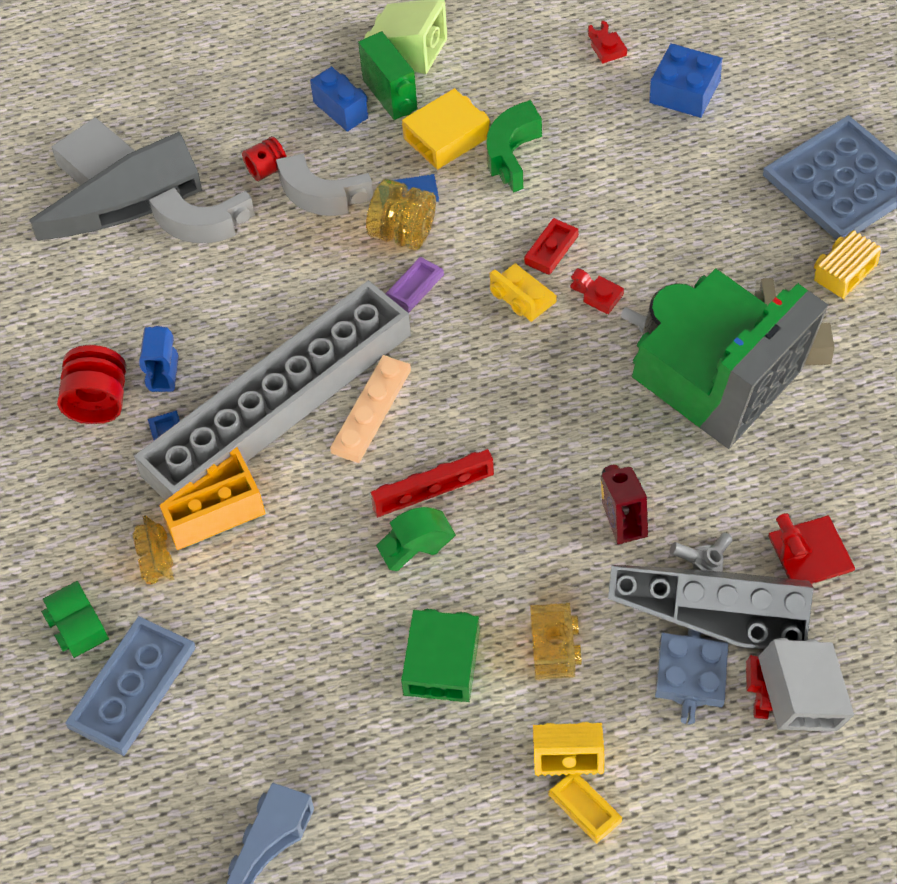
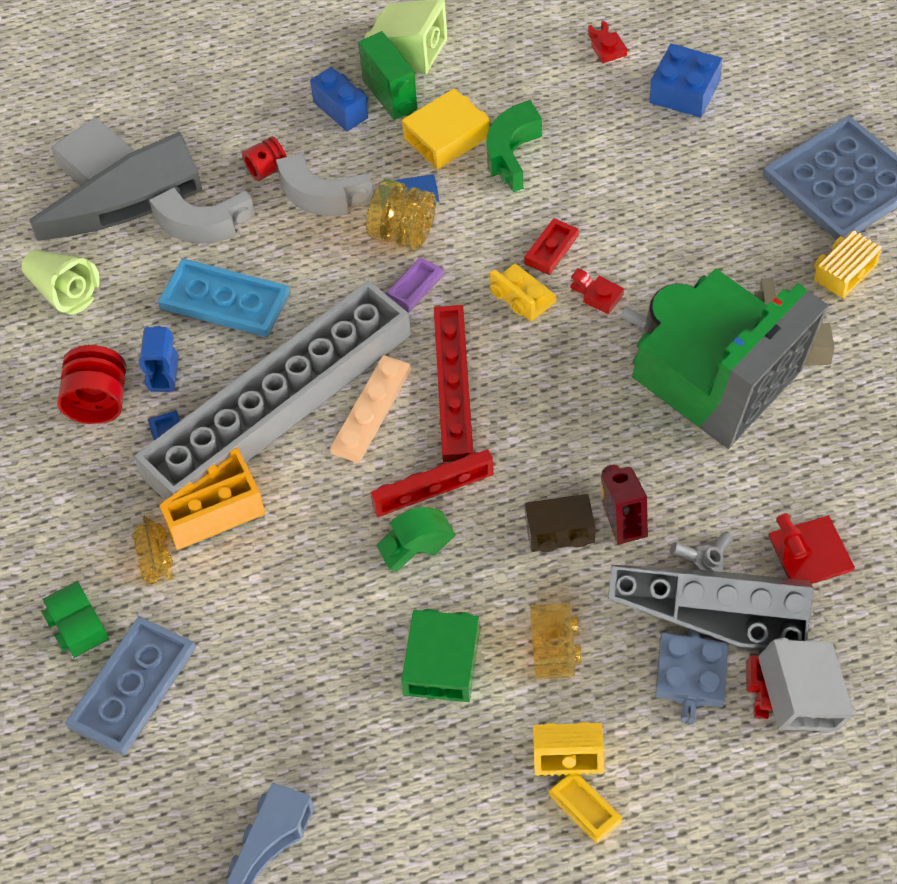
none -> yellowish green cone [22,250,100,314]
none -> dark azure plate [158,258,290,338]
none -> red plate [434,305,473,462]
none -> dark brown brick [525,494,595,552]

